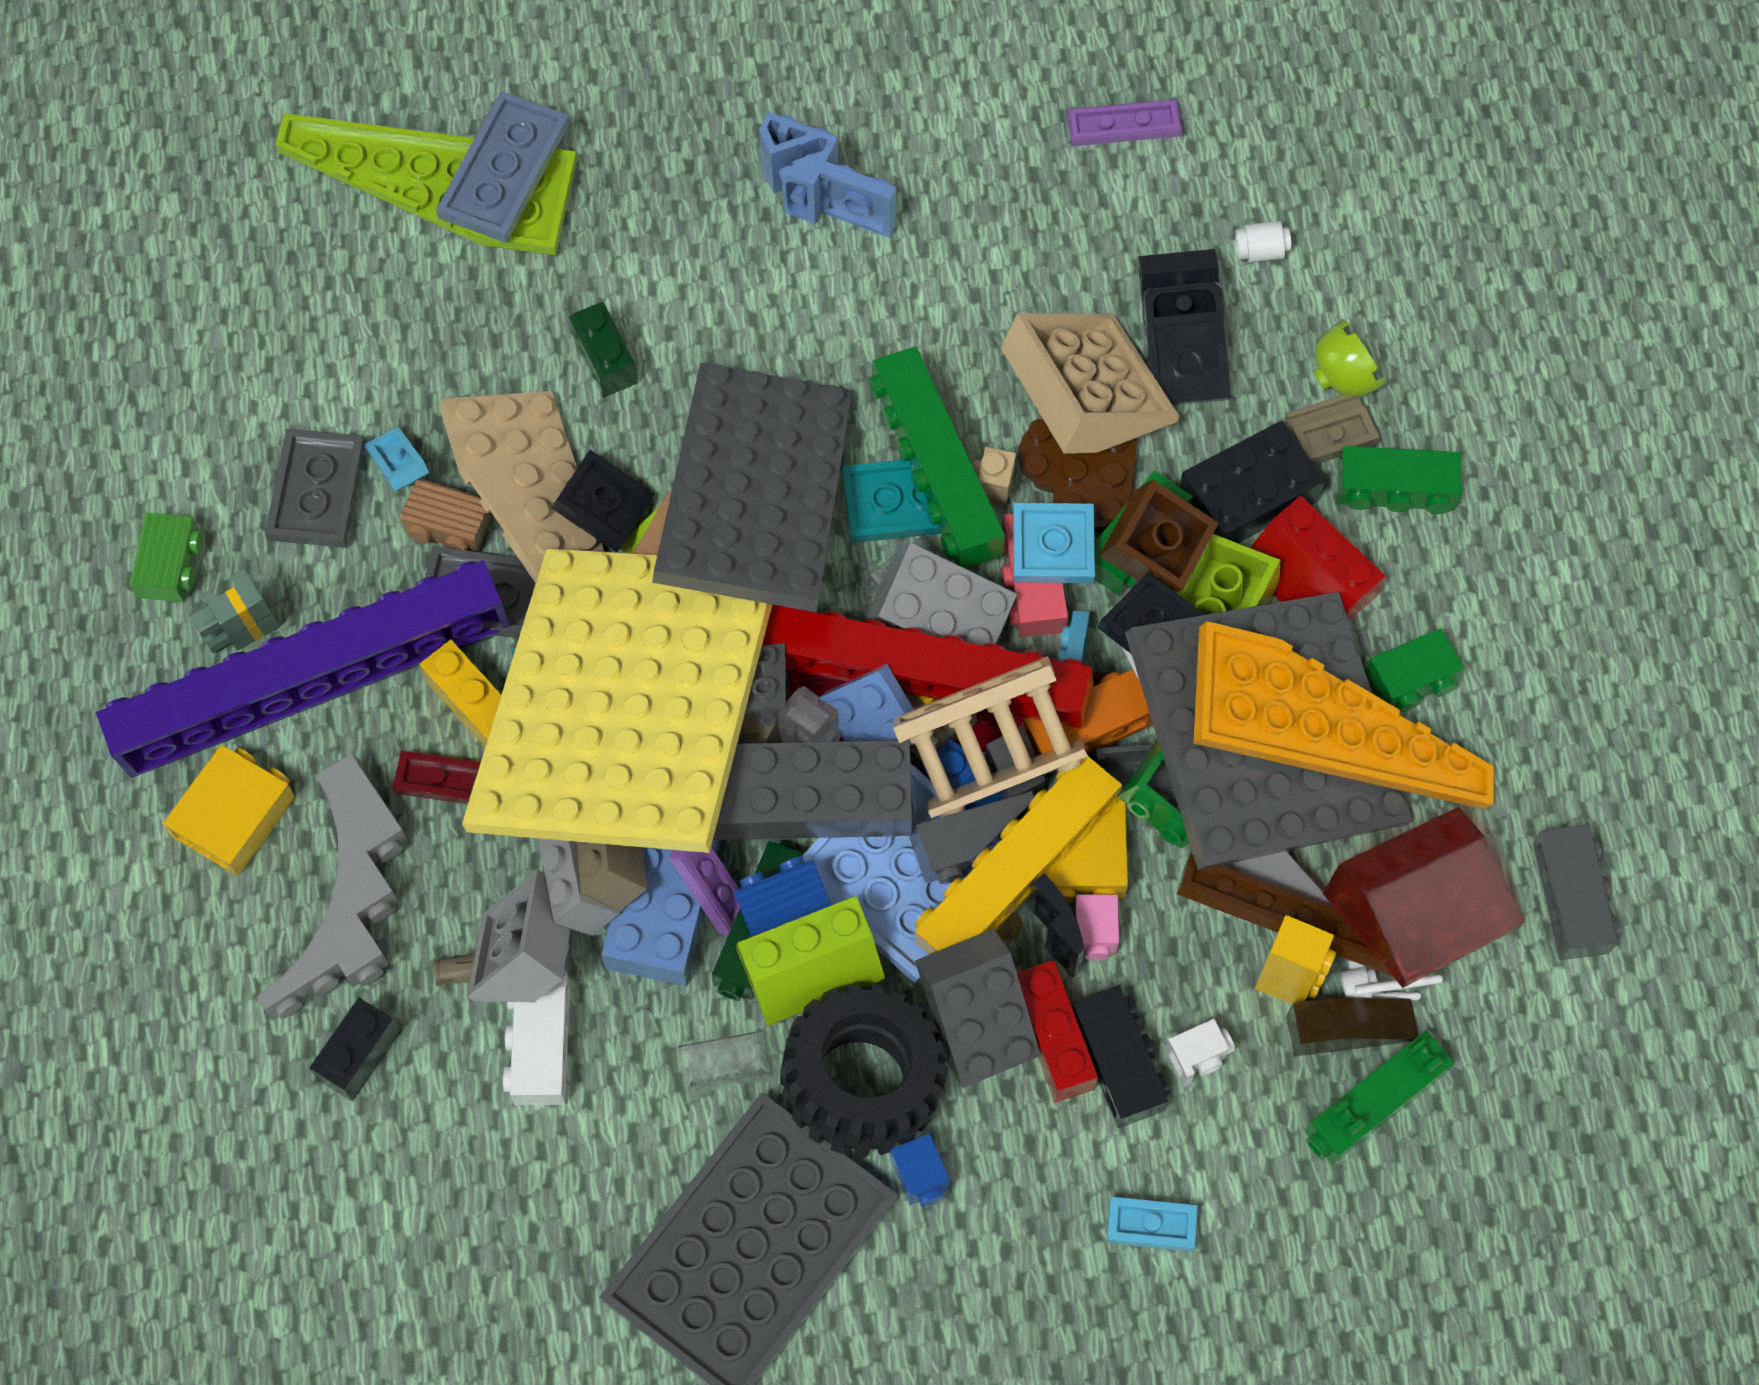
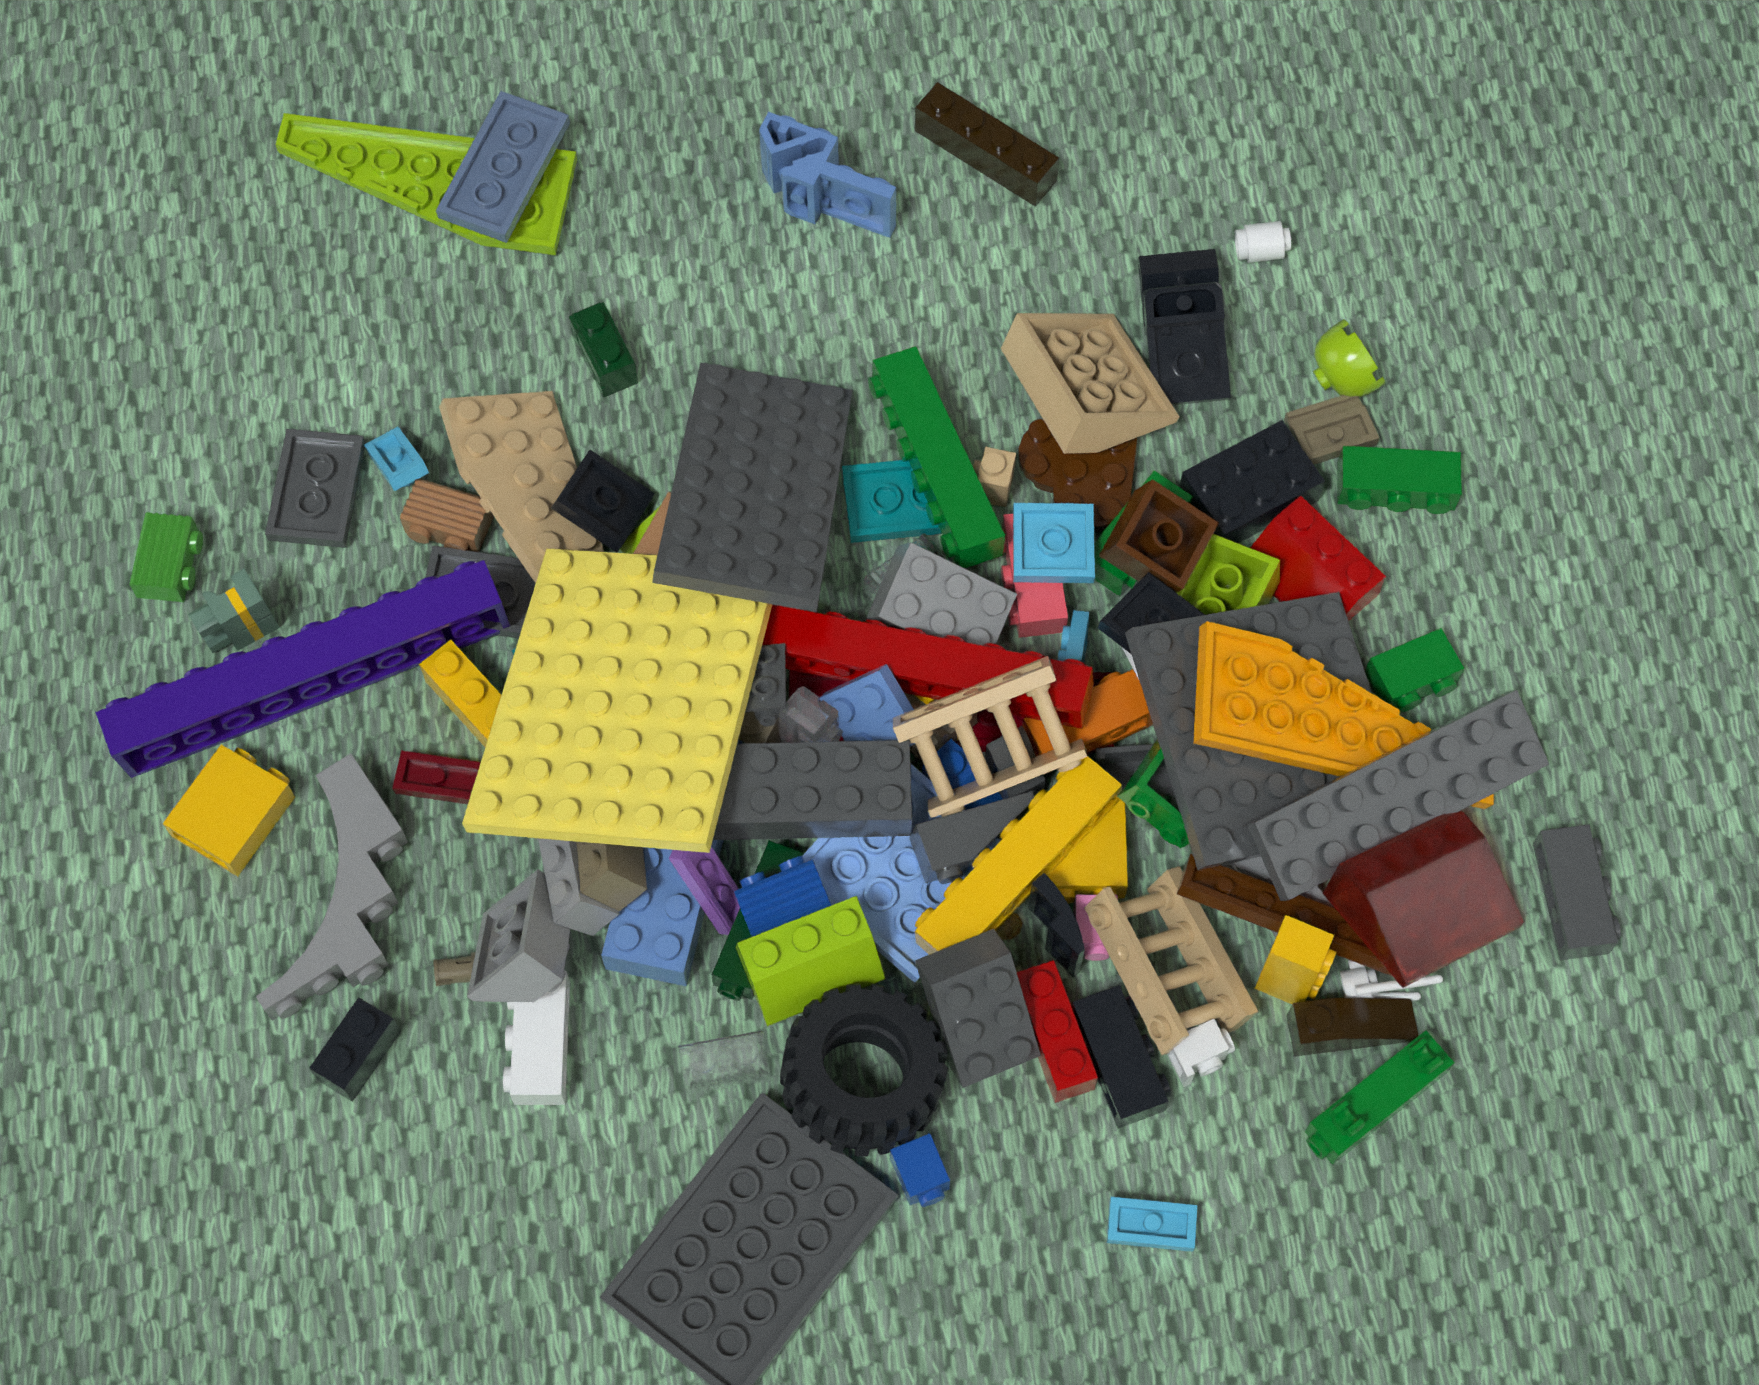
medium lavender tile [1066,99,1182,147] -> none
none -> dark brown brick [915,82,1059,207]
none -> tan fence [1084,866,1258,1055]
none -> dark grey plate [1247,690,1549,901]

